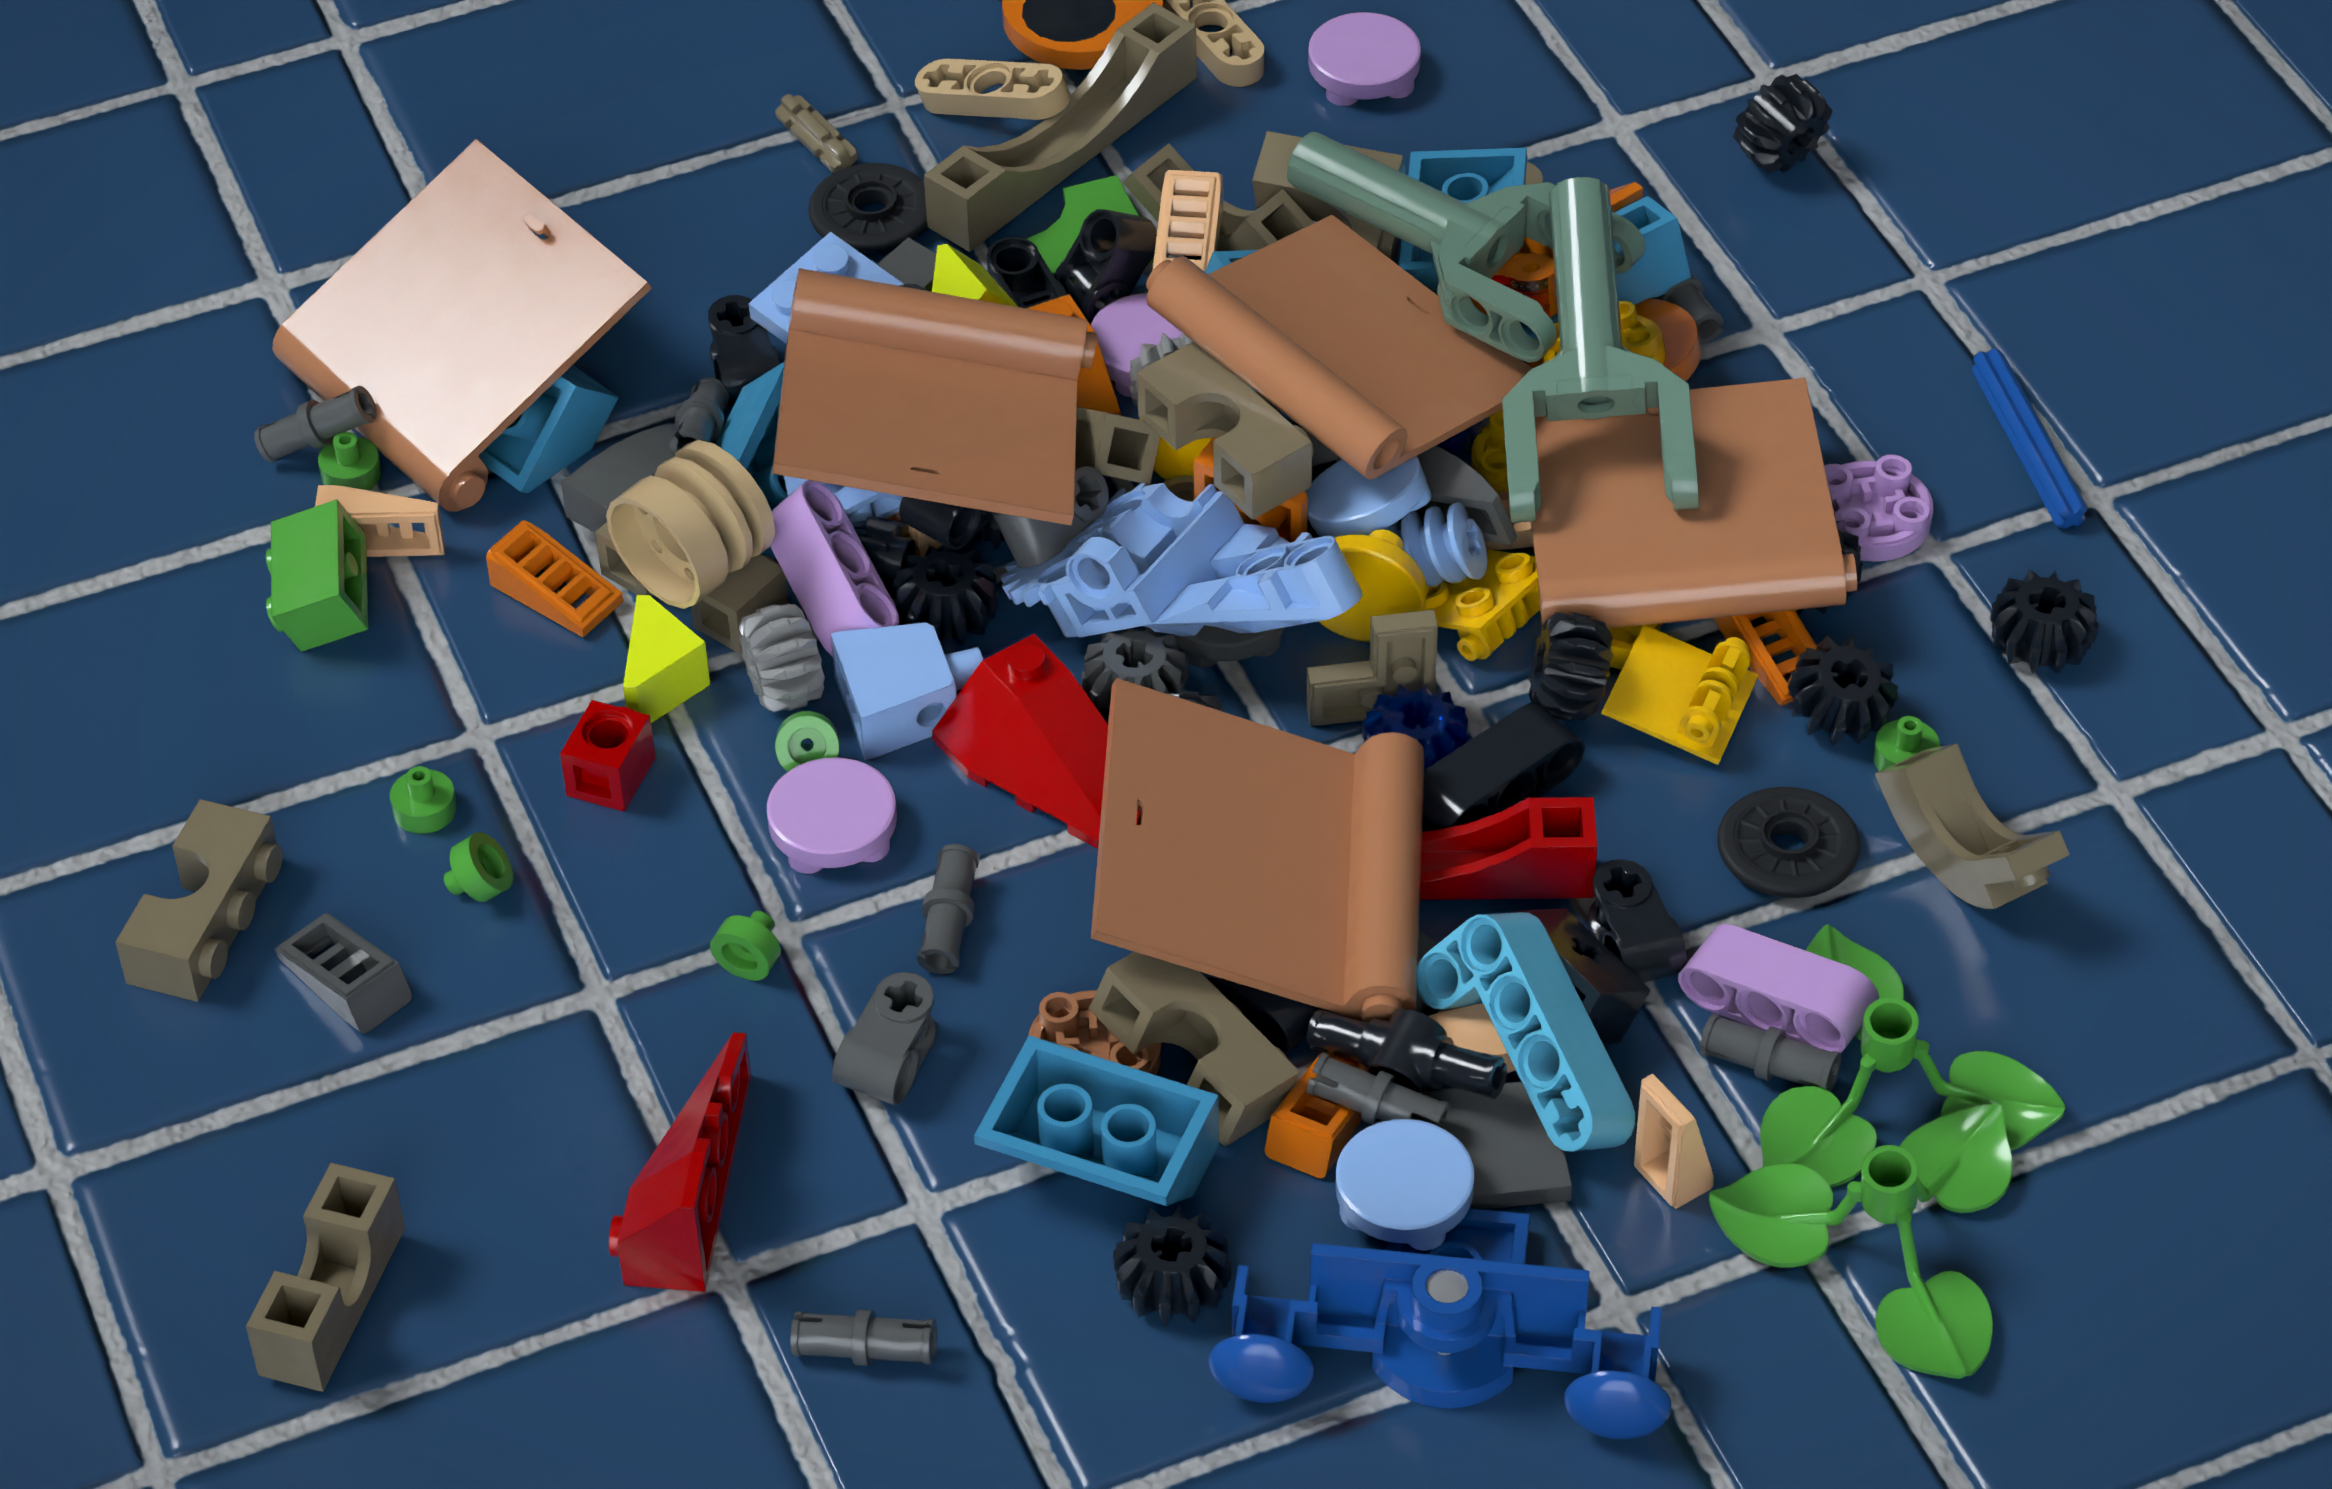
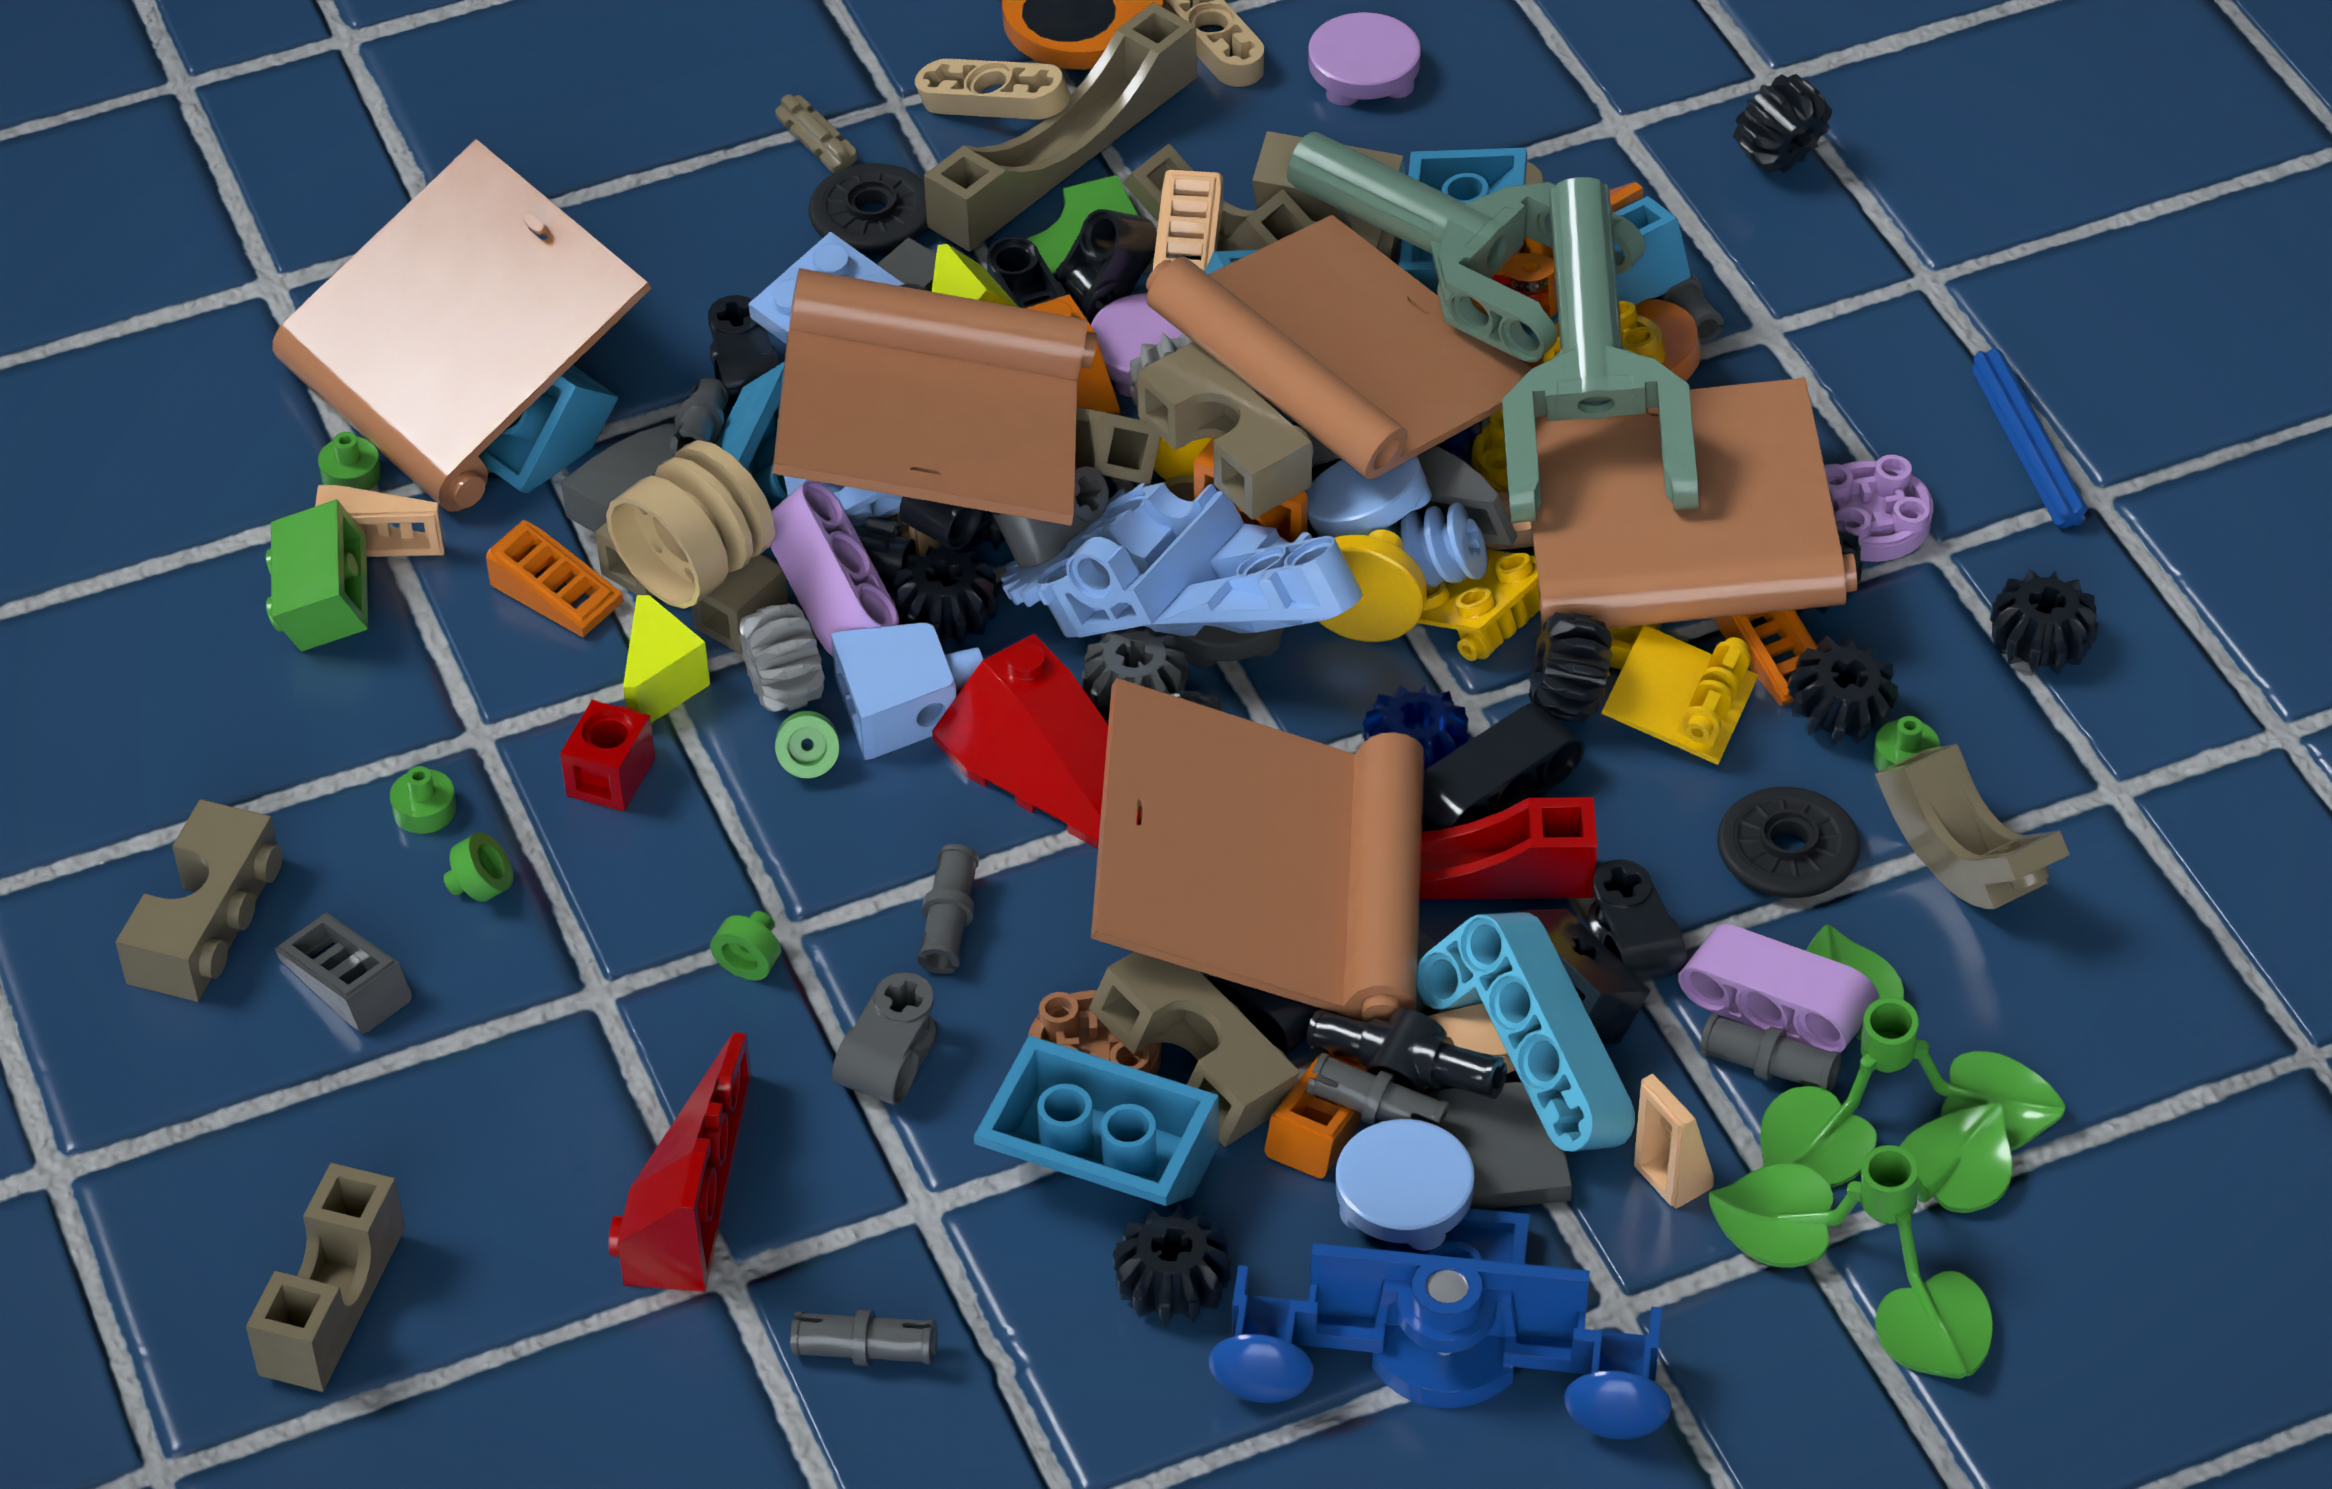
dark grey pin [254,386,377,463] -> none
lavender tile [767,757,897,874] -> none
dark tan tile [1306,610,1438,726] -> none

